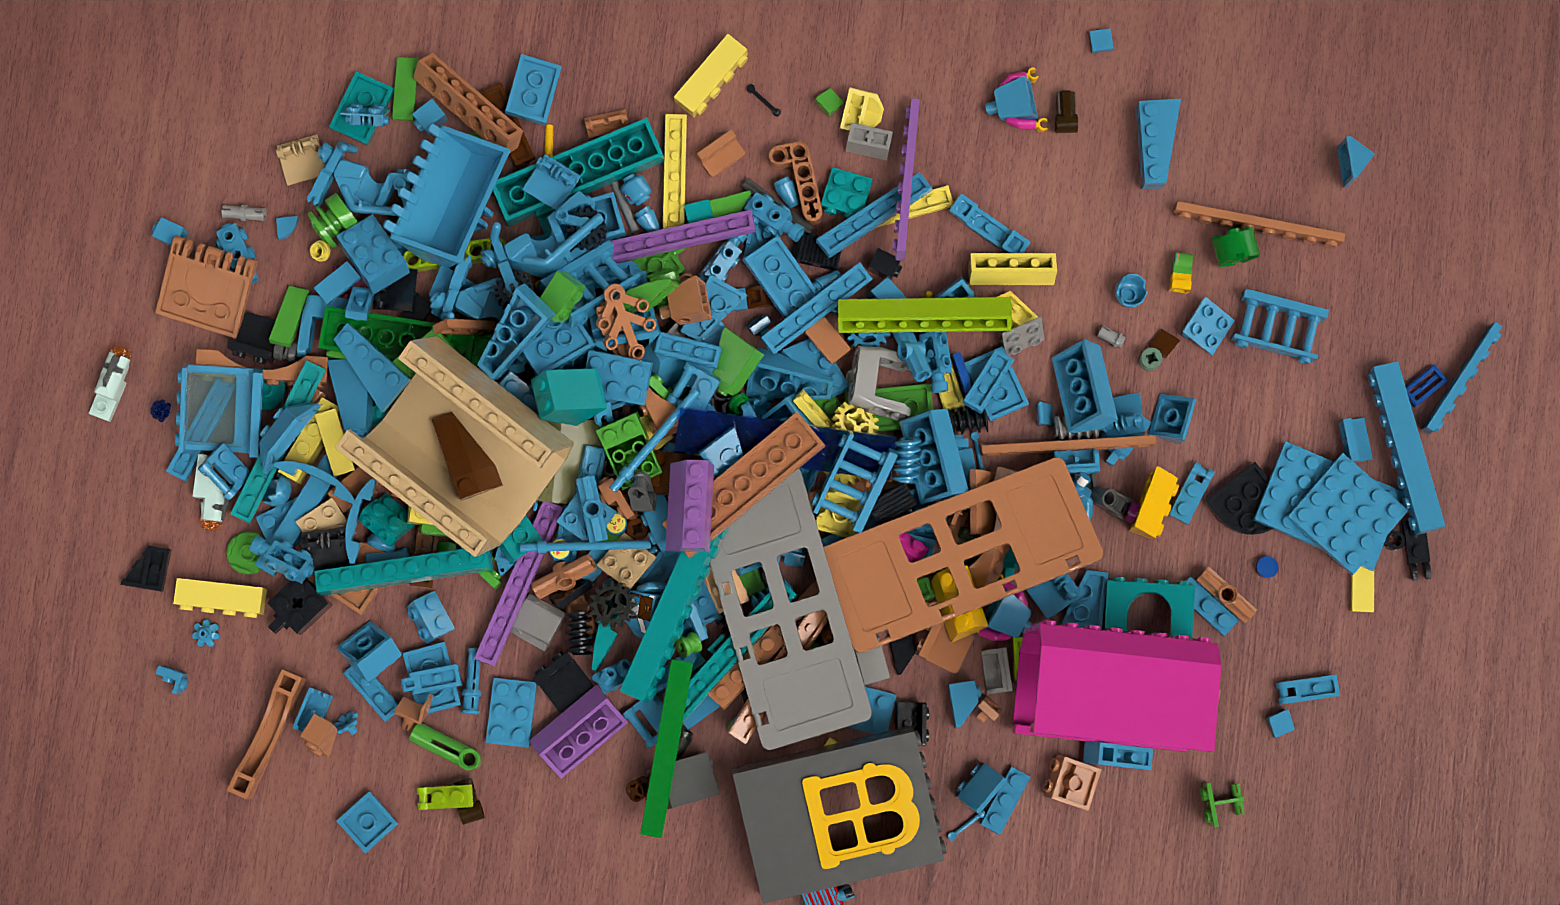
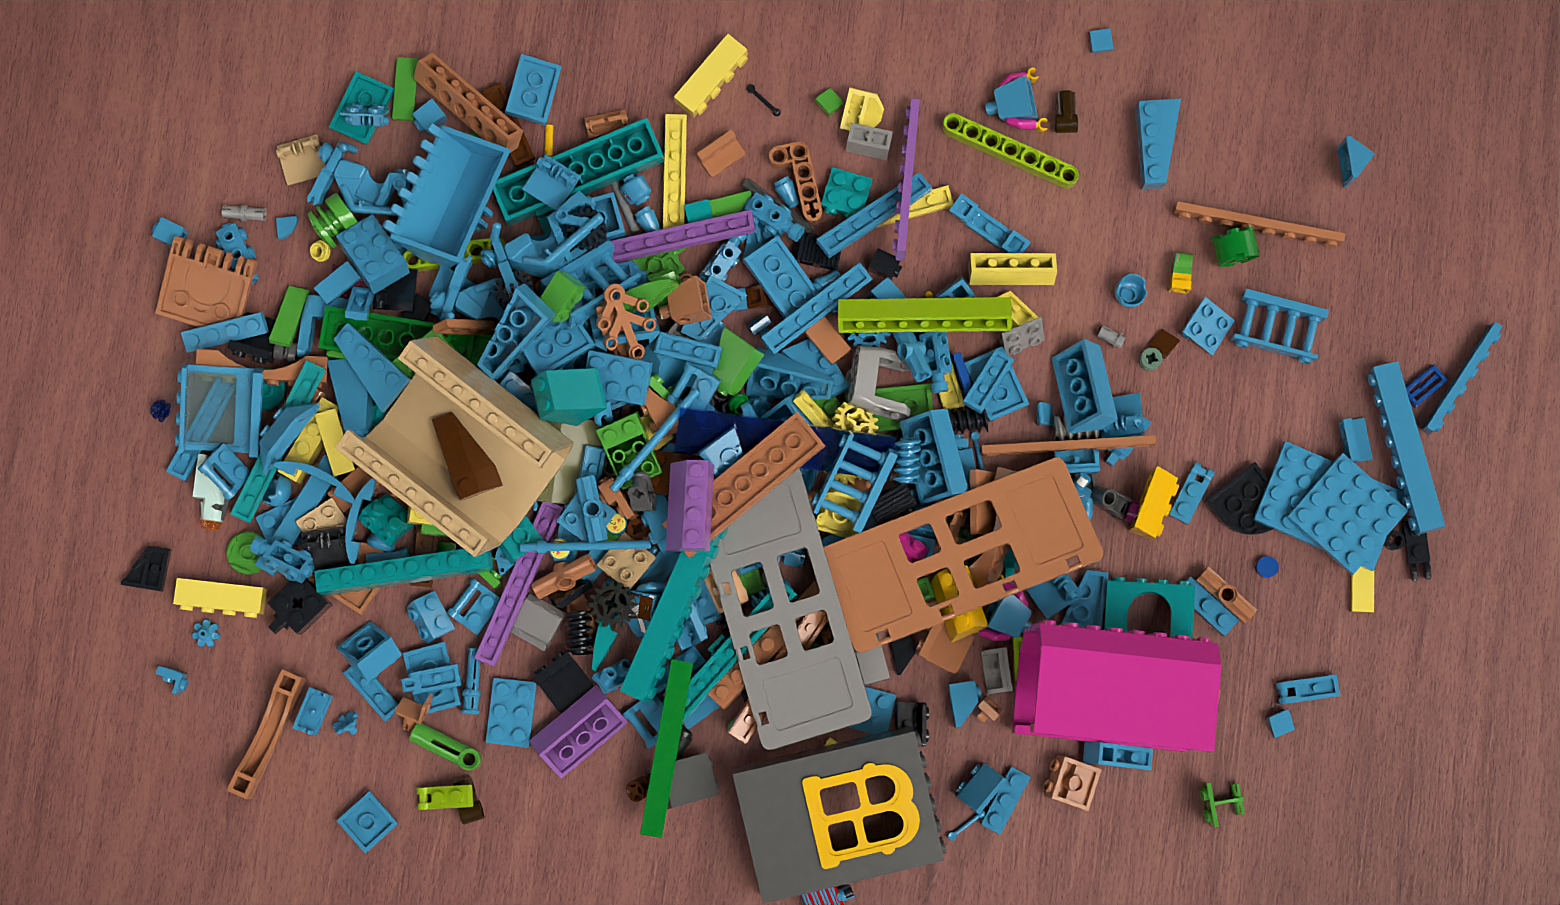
light aqua plate [89,345,132,422] -> none
nougat slope [300,714,338,758] -> none
bright green wheel [676,631,702,658] -> none
dark azure slope [1149,394,1196,444] -> none
none -> dark azure plate [181,311,269,353]
none -> dark azure plate [446,578,500,636]
none -> lime beam [942,113,1079,189]

